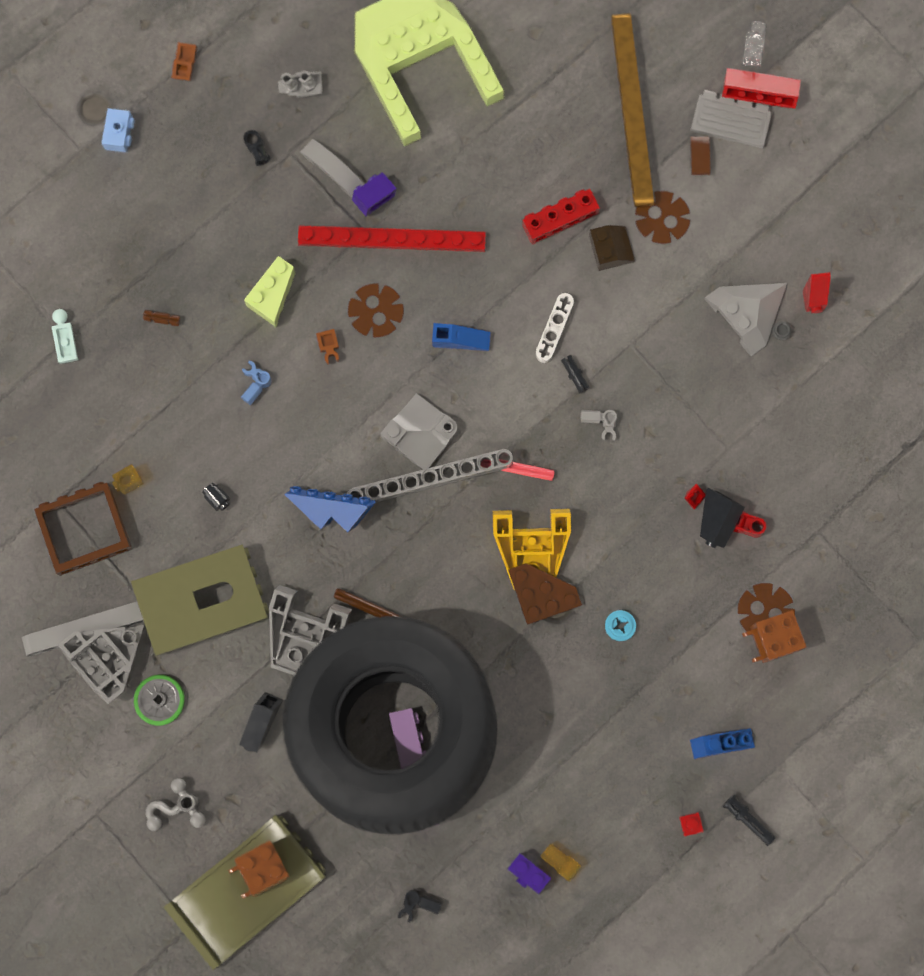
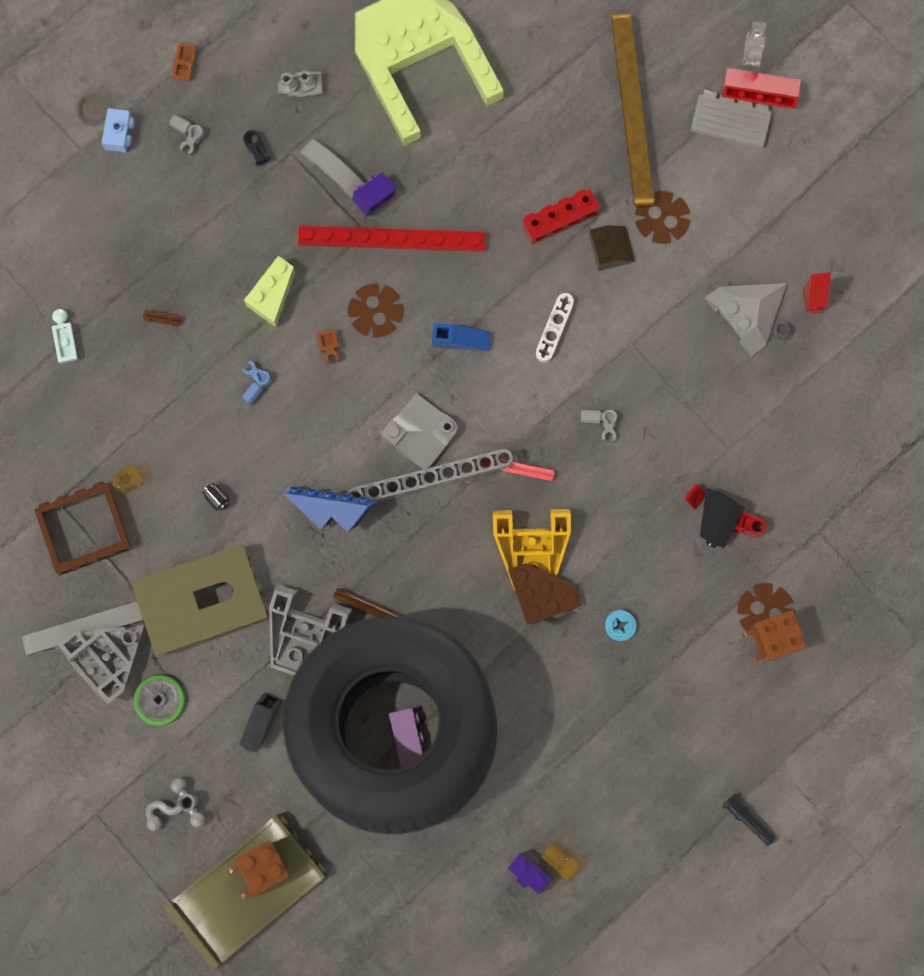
black bar [398,890,443,923] -> none
black pin [561,355,590,394] -> none
red plate [679,812,704,837] -> none
reddish brown slope [690,137,710,175] -> none
blue slope [690,728,755,759] -> none
none -> light grey bar [169,114,204,155]

